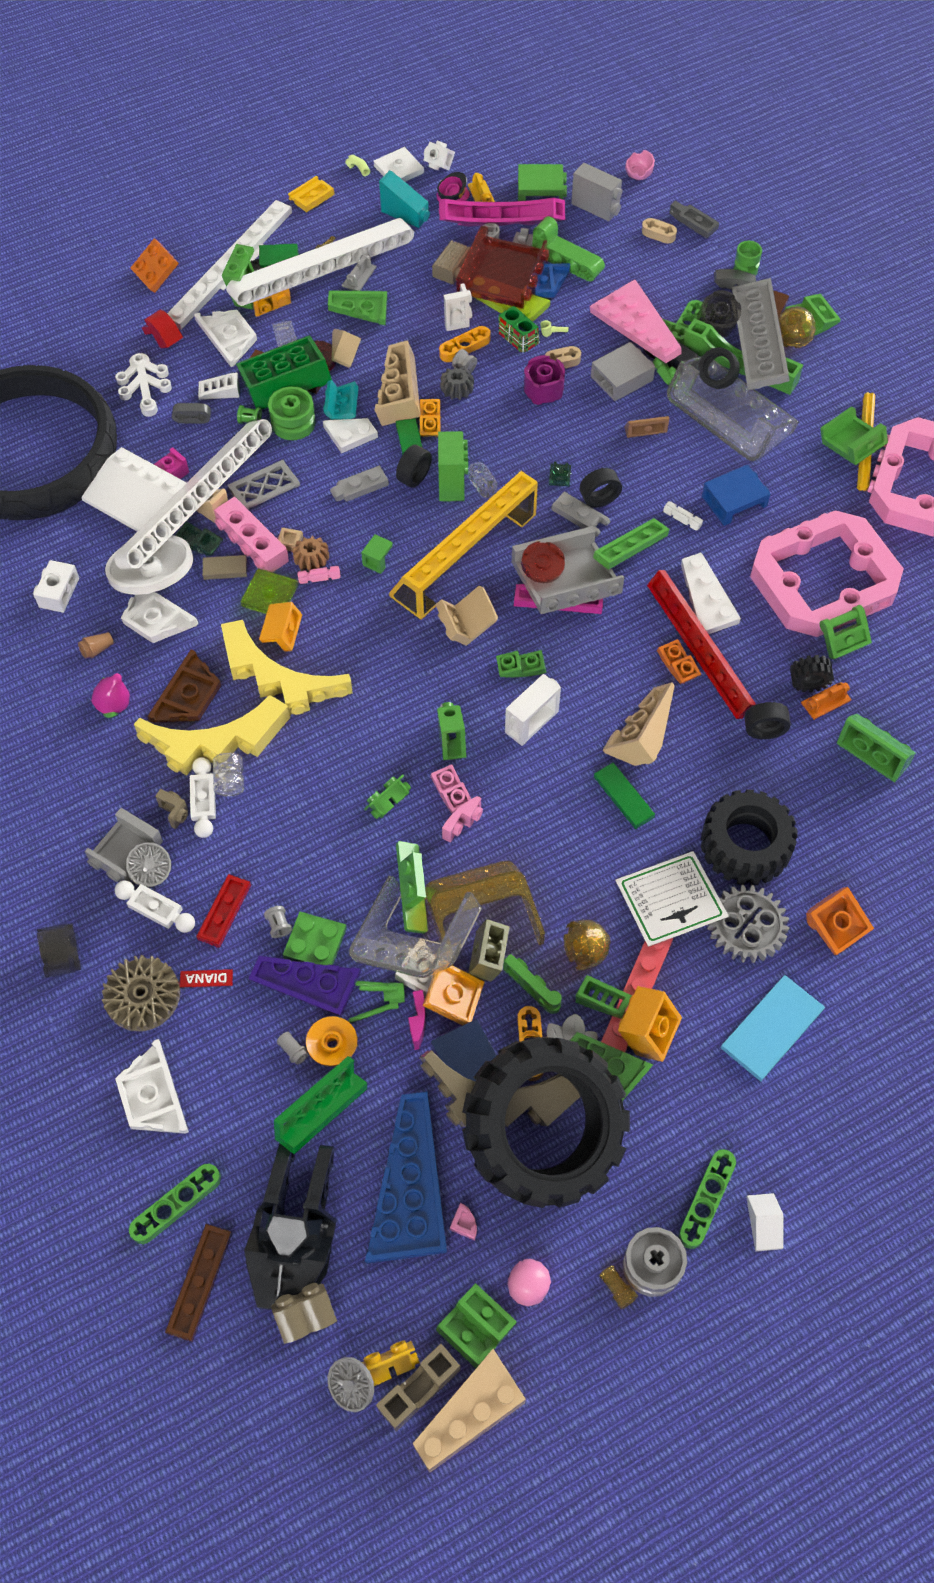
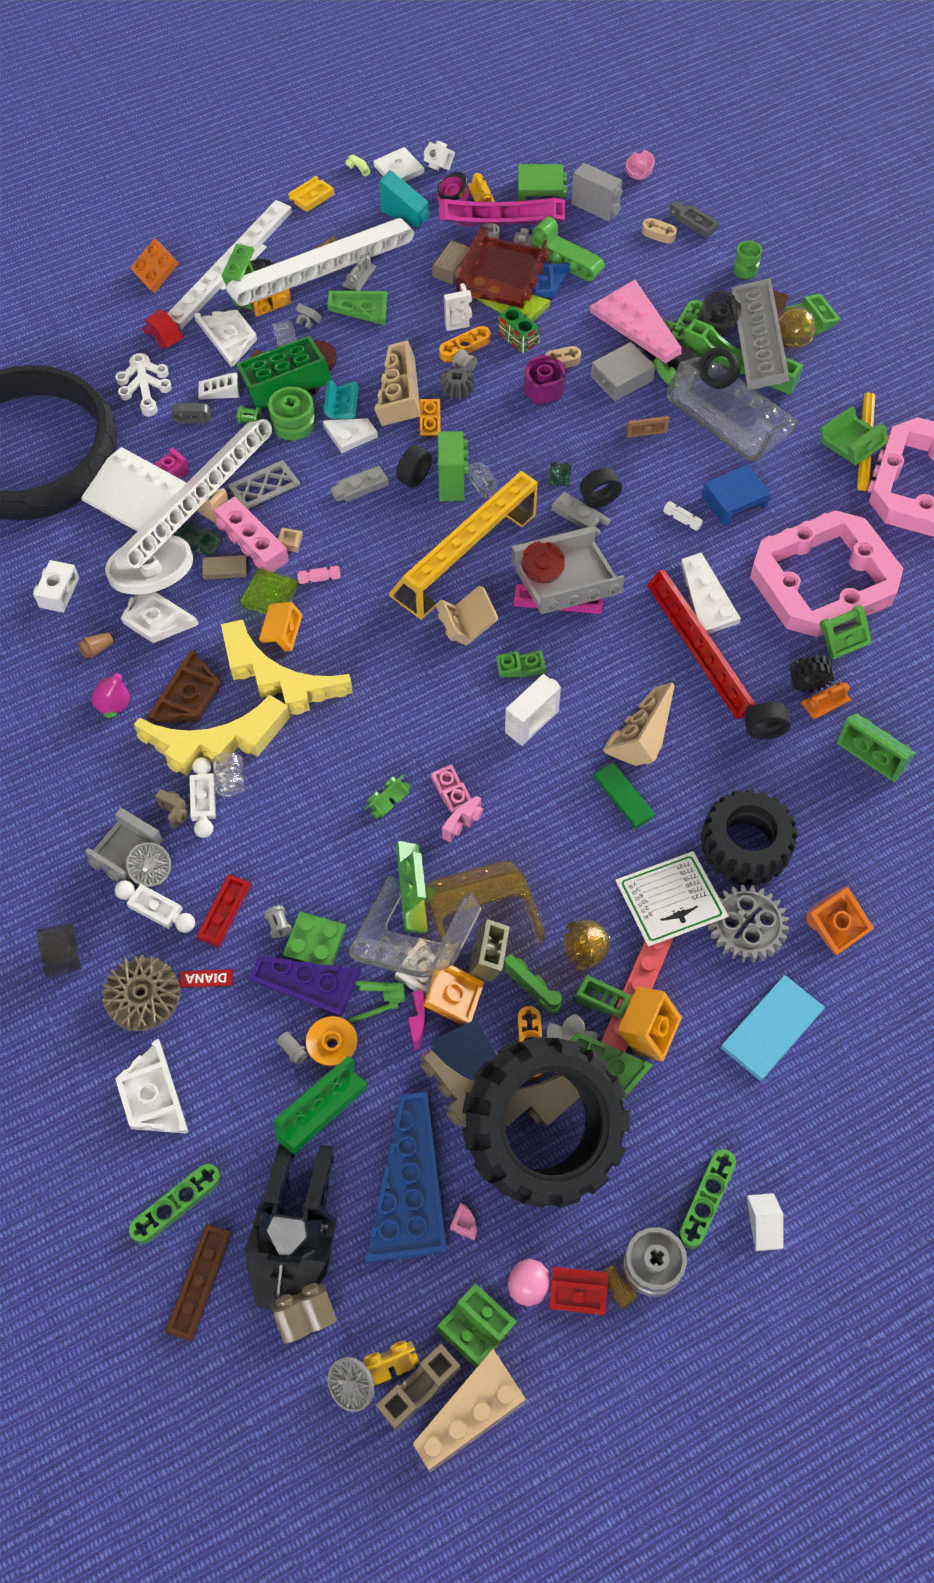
green panel [259,244,299,268] -> none
medium nougat gear [292,535,330,572] -> none
tan slope [332,329,361,368] -> none
bright green panel [361,534,393,574] -> none
green tile [395,418,422,455] -> none
bright green torso [437,702,466,760] -> none
yellowish green hand [540,320,568,337] -> none
bright green plate [593,518,670,570] -> none
orange slope [657,639,701,684] -> none
dark grey slope [714,269,756,290] -> none
none -> light grey tile [296,303,322,330]
none -> red plate [550,1266,609,1315]

